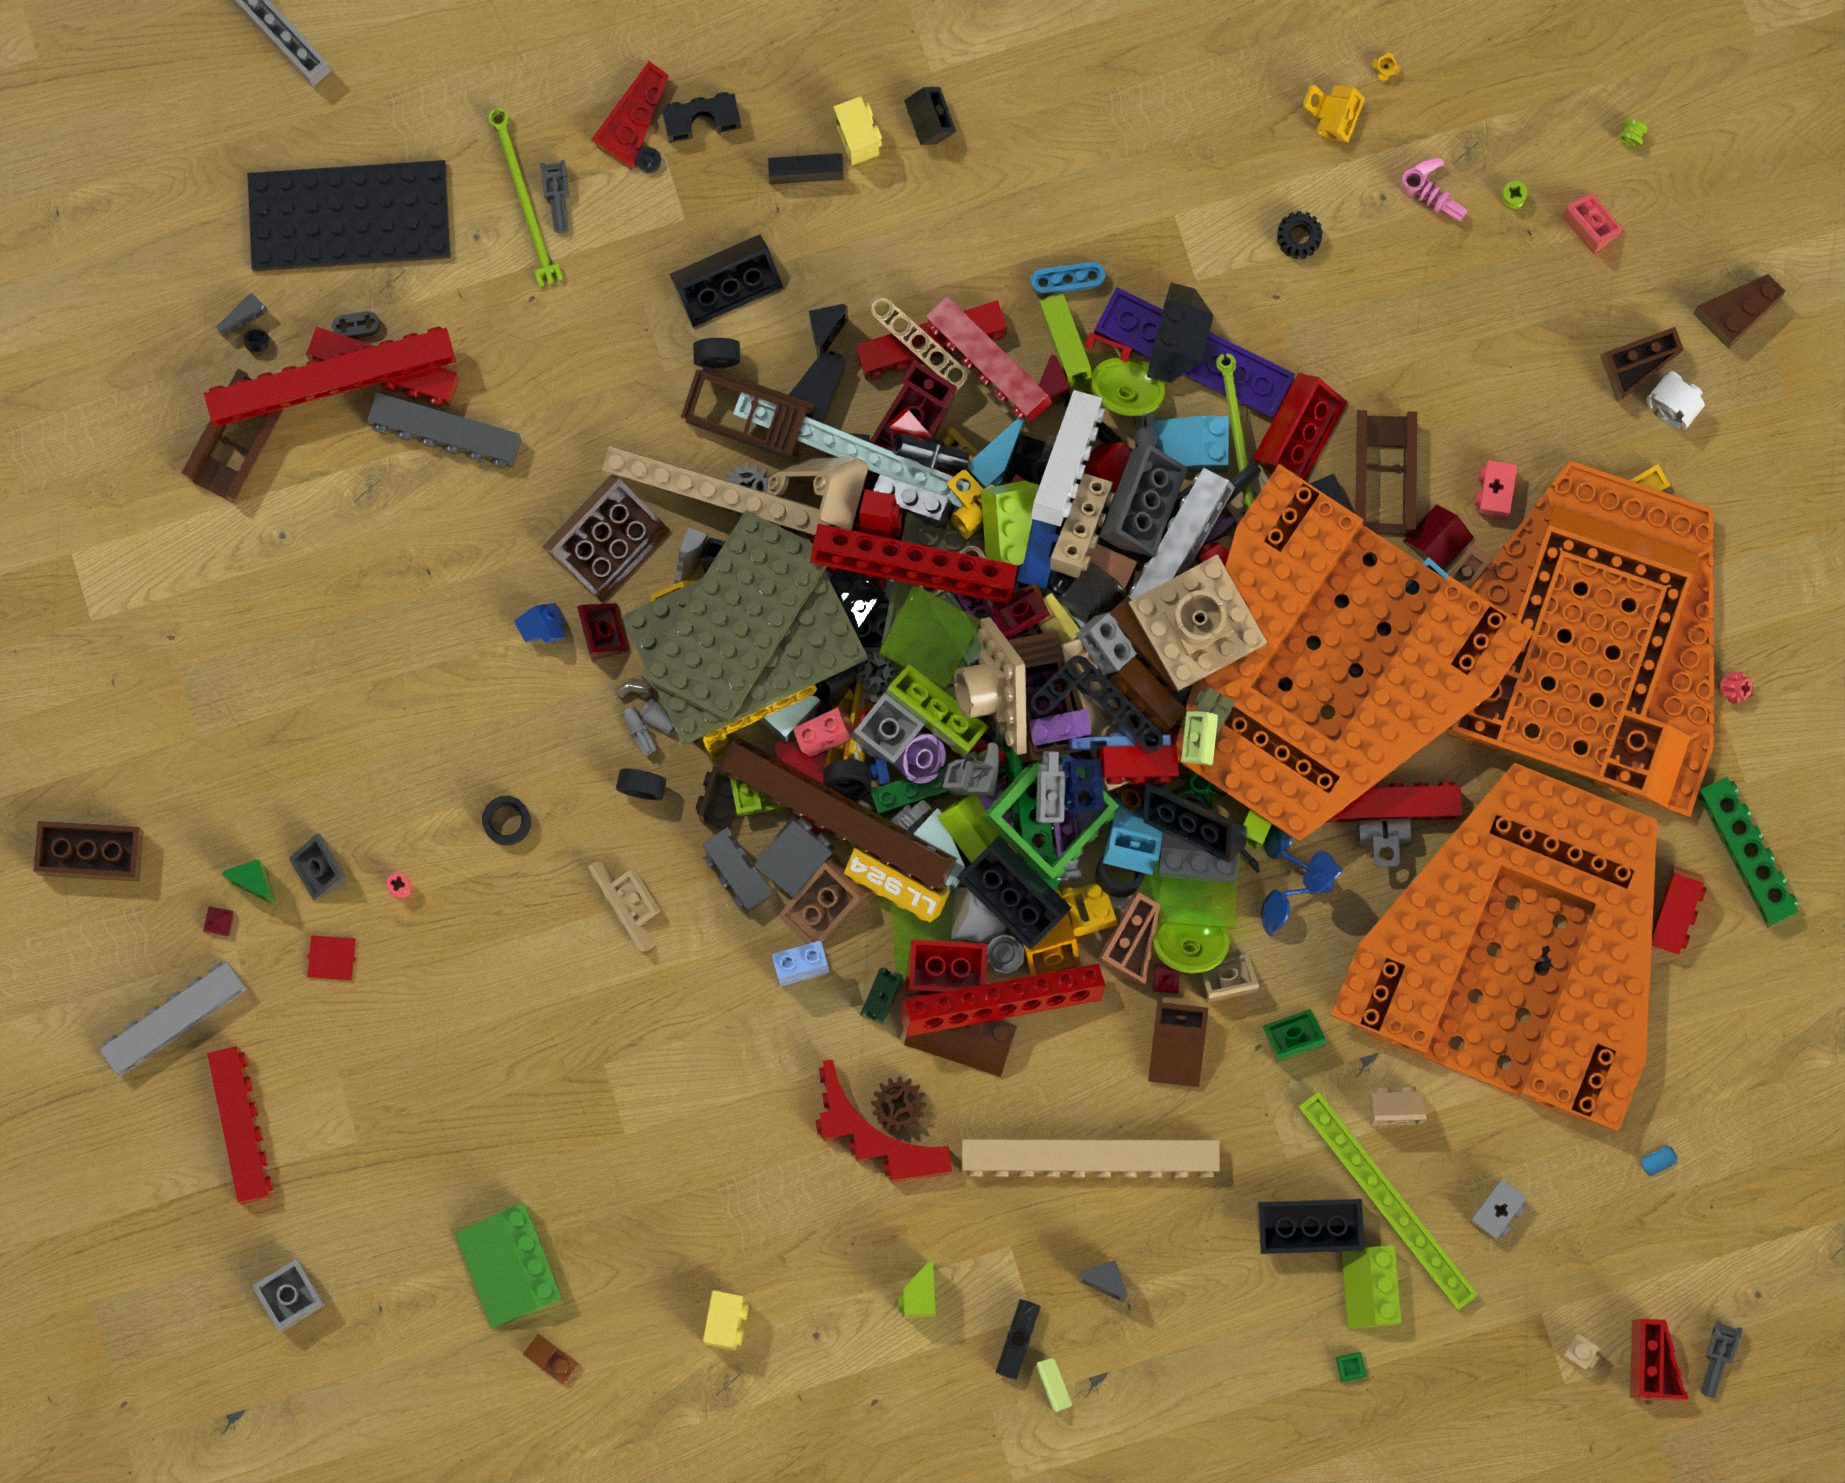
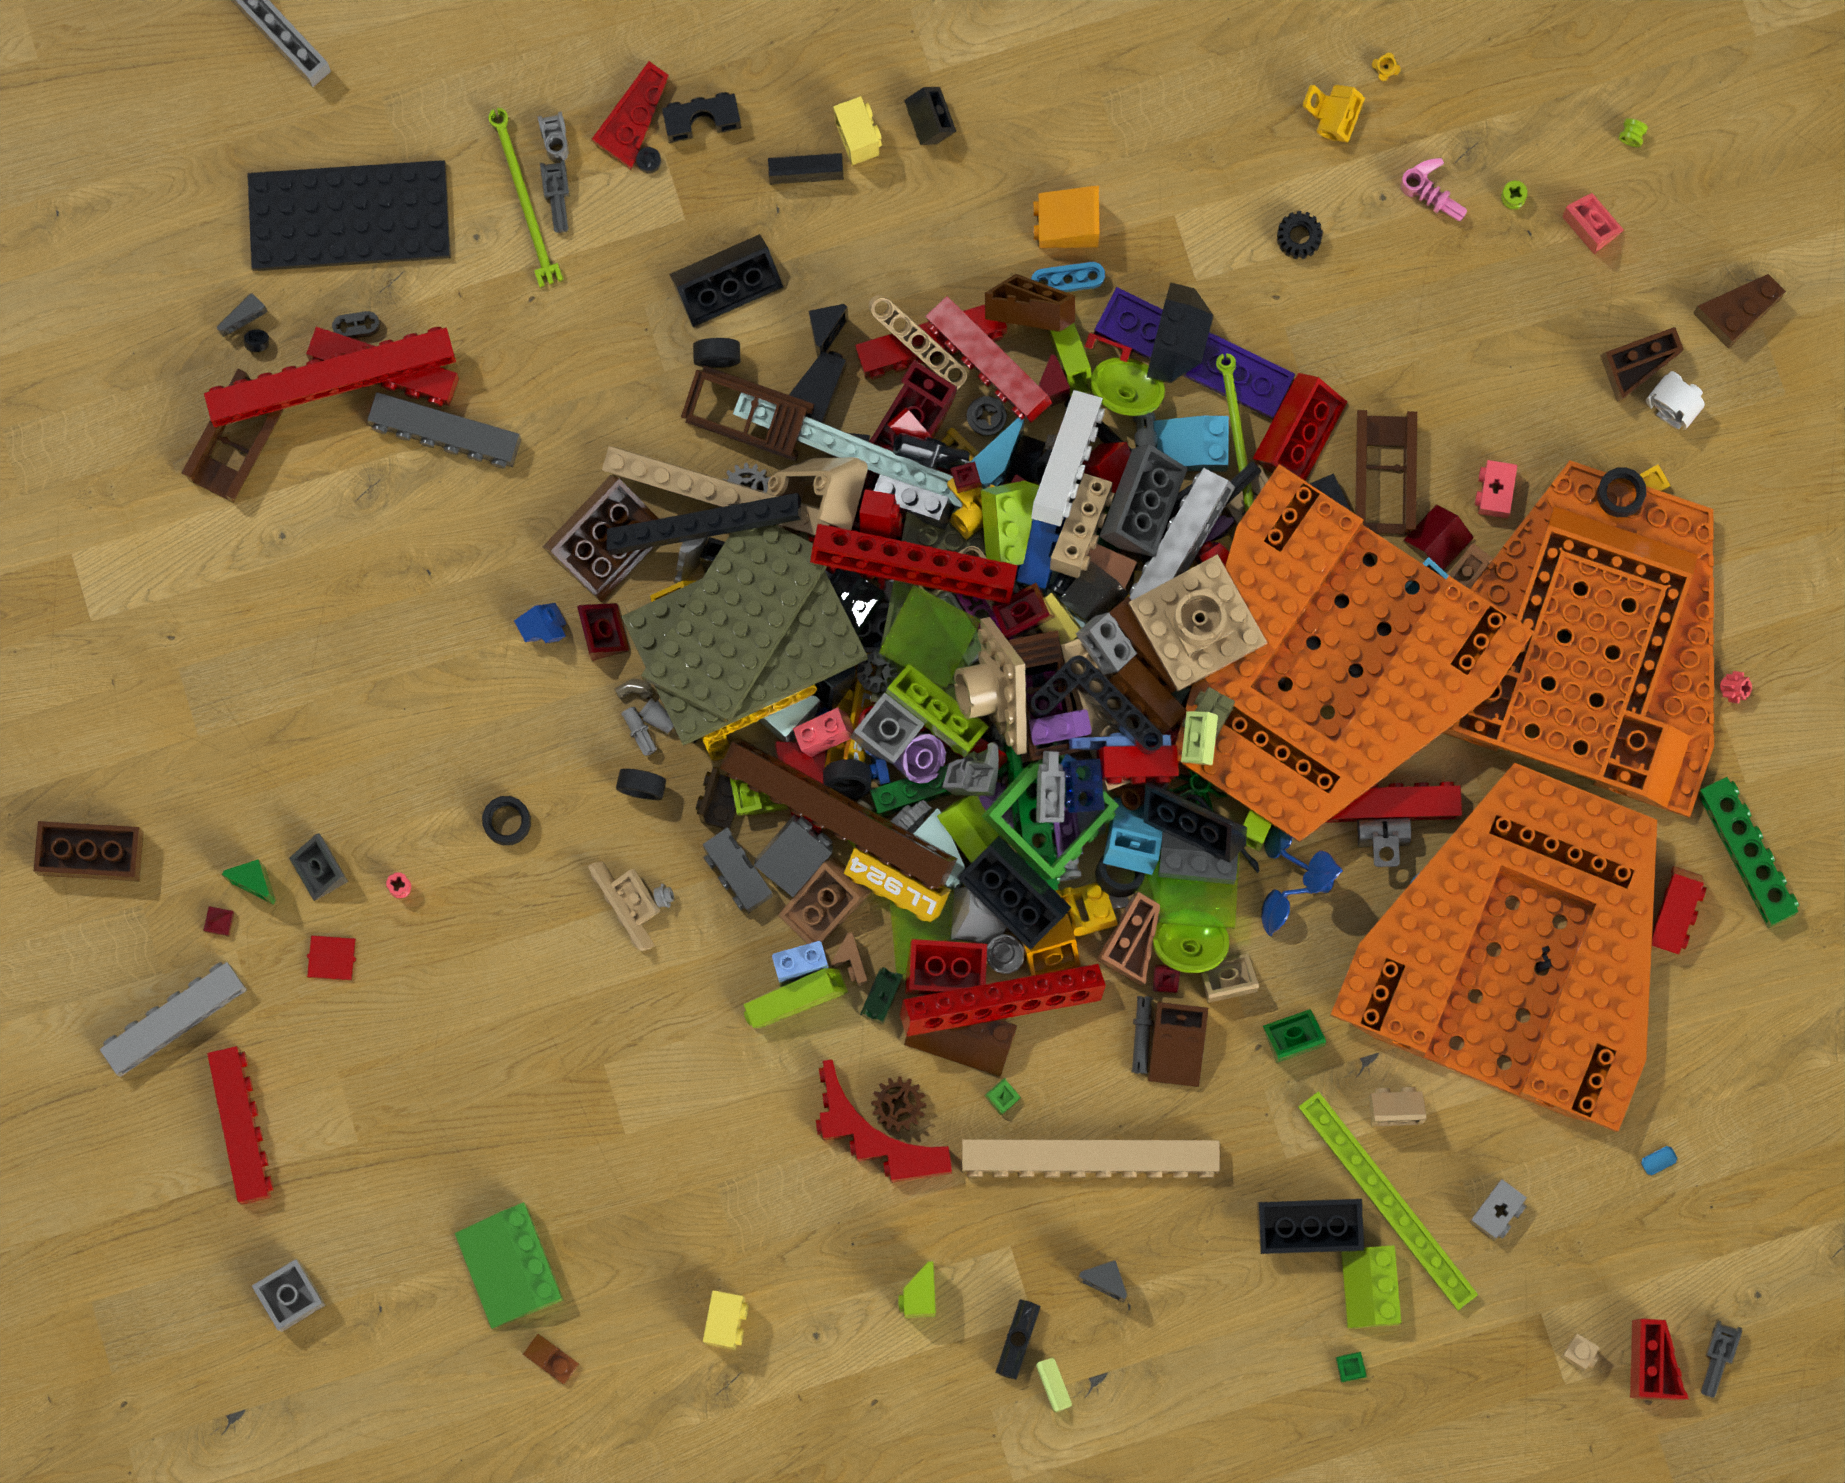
none -> light grey piece [538,111,569,162]
none -> black plate [607,493,801,555]
none -> light grey plate [654,884,674,908]
none -> lime slope [743,968,849,1028]
none -> medium nougat slope [831,932,868,987]
none -> dark red tile [950,461,982,493]
none -> dark grey gear [967,396,1007,436]
none -> bright green tile [984,1078,1021,1115]
none -> reddish brown wedge [985,274,1075,332]
none -> light orange slope [1033,186,1099,248]
none -> dark grey pin [1131,996,1153,1074]
none -> black tyre [1597,467,1646,517]

